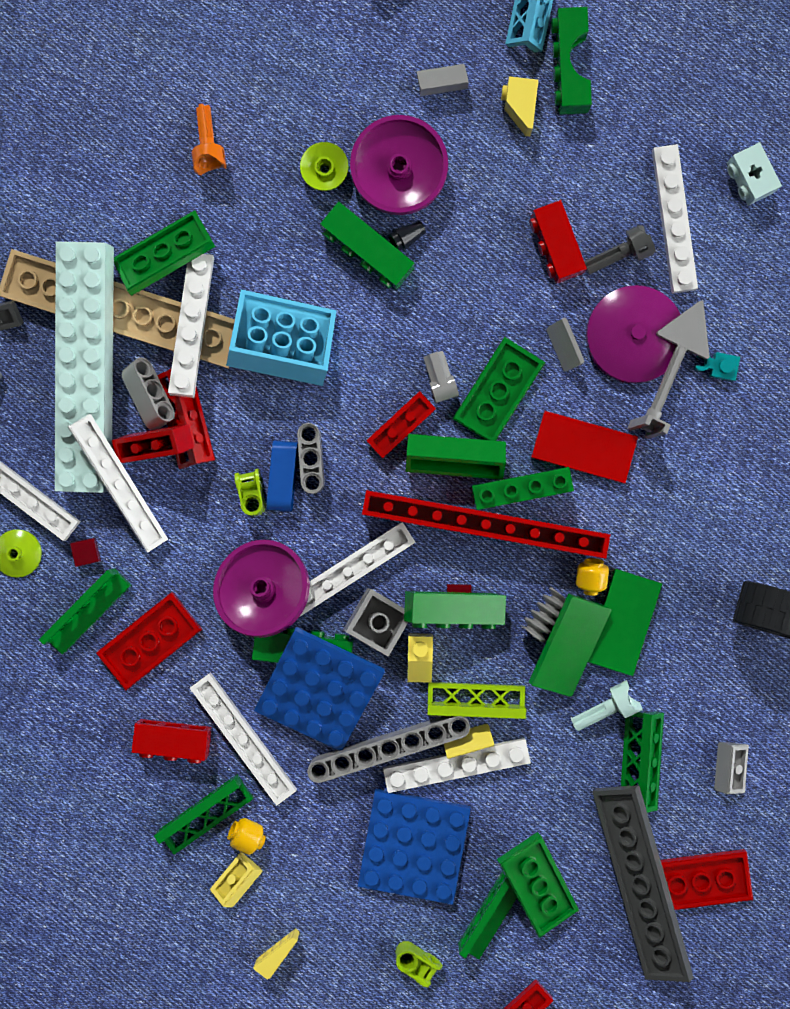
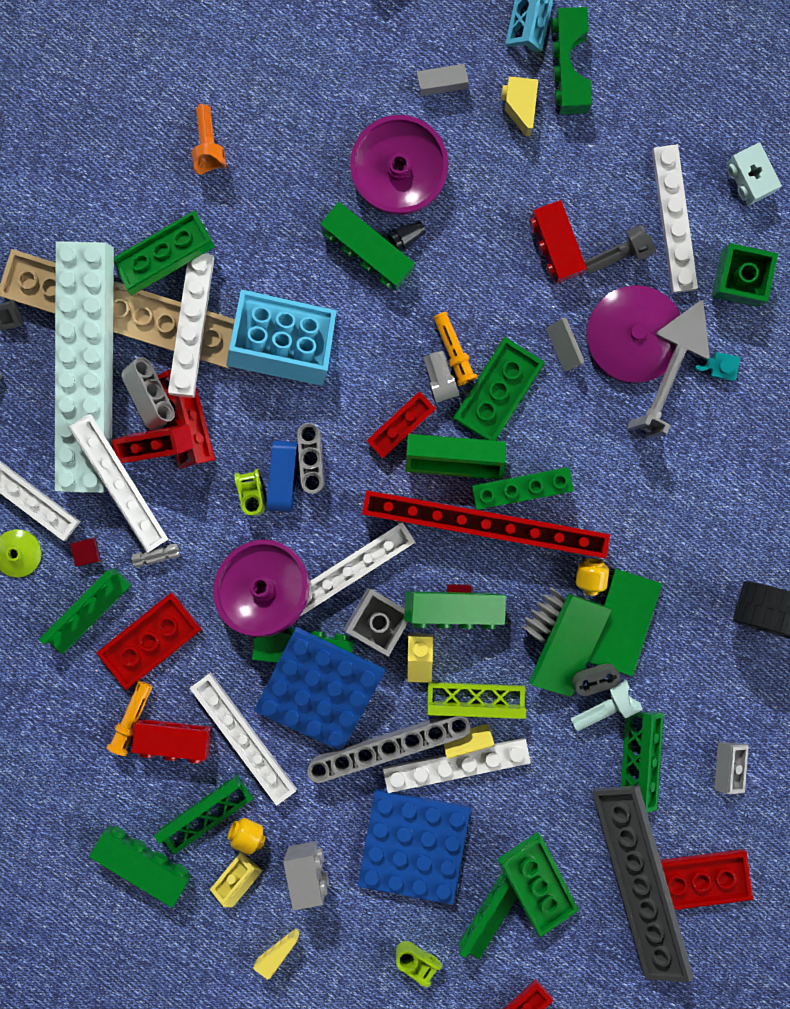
lime dish [300,142,349,191] -> none
red tile [531,411,638,484] -> none
none -> green brick [89,825,192,908]
none -> light orange pin [106,681,153,756]
none -> light grey axle [131,544,180,568]
none -> light grey brick [283,841,329,911]
none -> light orange pin [433,312,478,386]
none -> dark grey beam [572,663,620,696]
none -> green brick [711,243,778,308]

